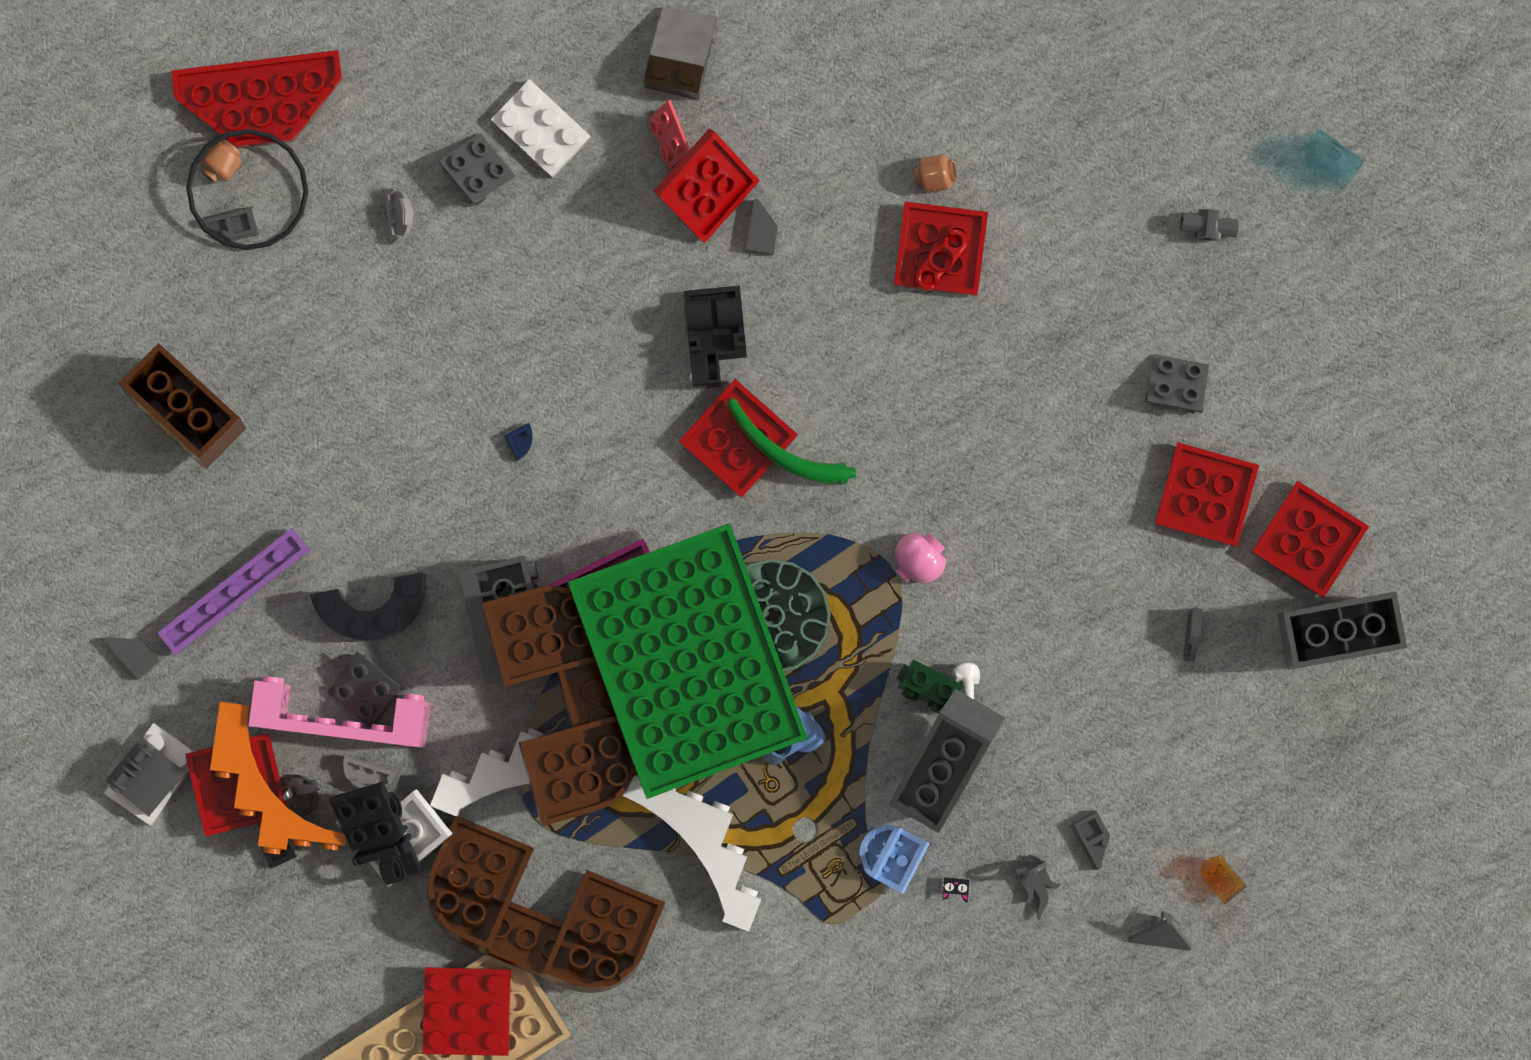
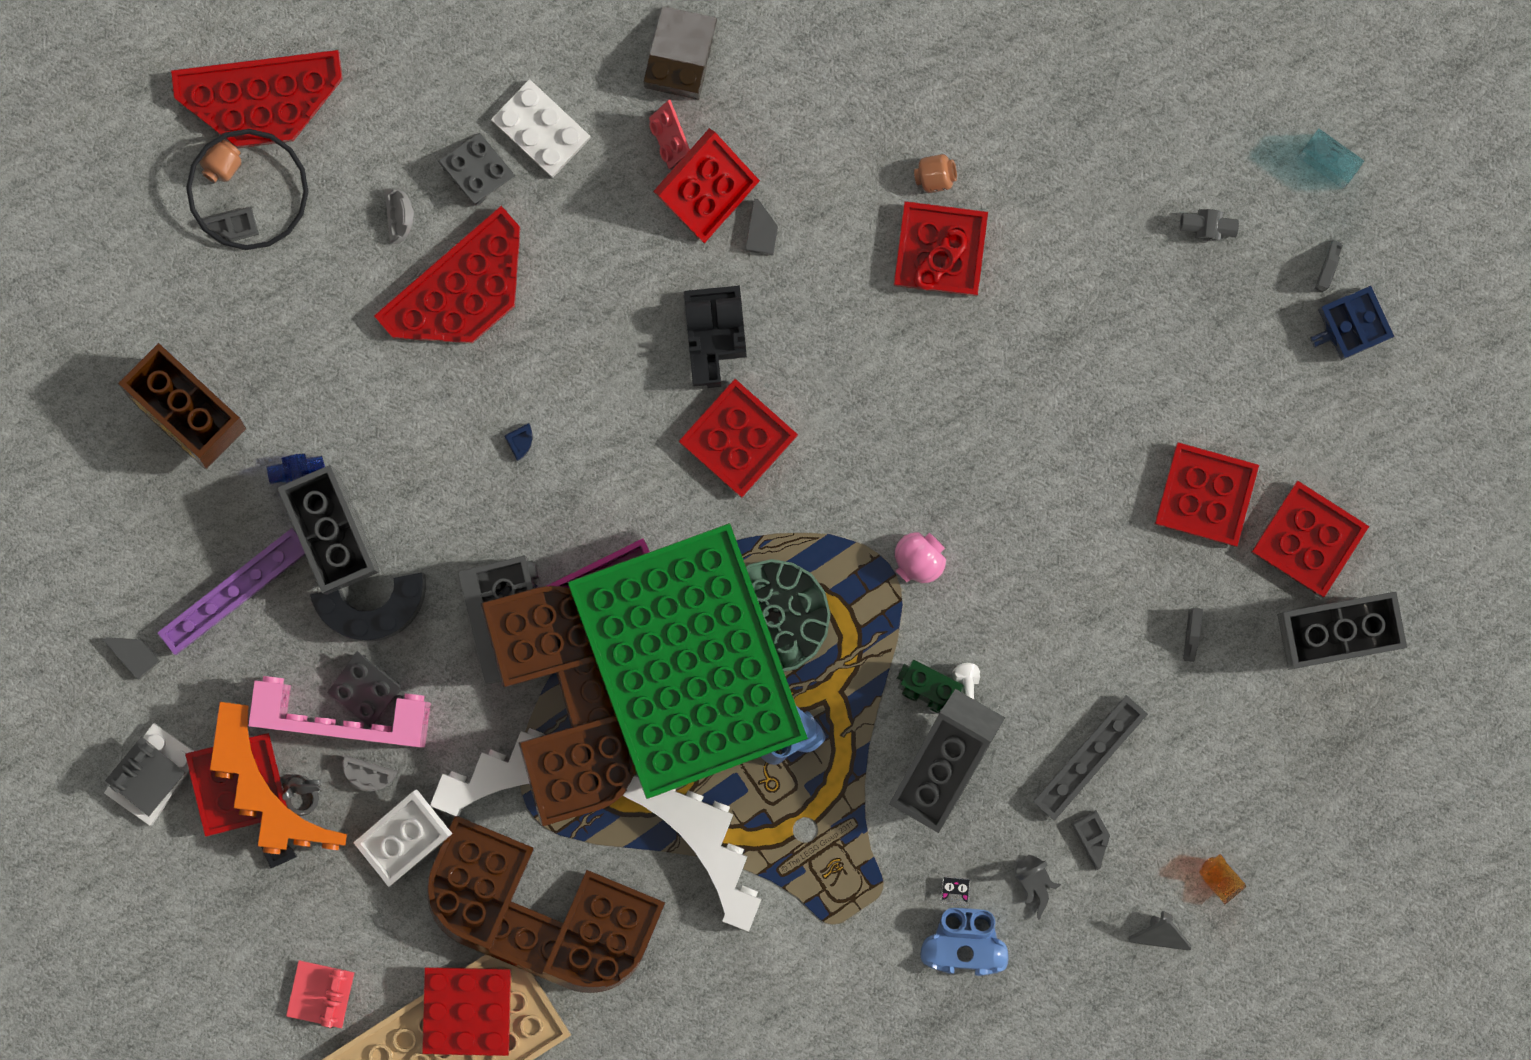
black plate [330,781,422,885] -> none
green animal [727,398,856,485] -> none
light blue slope [859,825,930,894] -> none
dark grey hinge [1145,354,1209,414] -> none
none -> clear blue axle [266,453,325,484]
none -> dark grey brick [277,465,380,595]
none -> coral hinge [286,960,355,1029]
none -> red plate [374,205,521,344]
none -> medium blue piece [920,908,1008,976]
none -> dark grey plate [1033,695,1148,821]
none -> dark blue plate [1310,286,1395,361]
none -> dark grey tile [1314,240,1343,292]

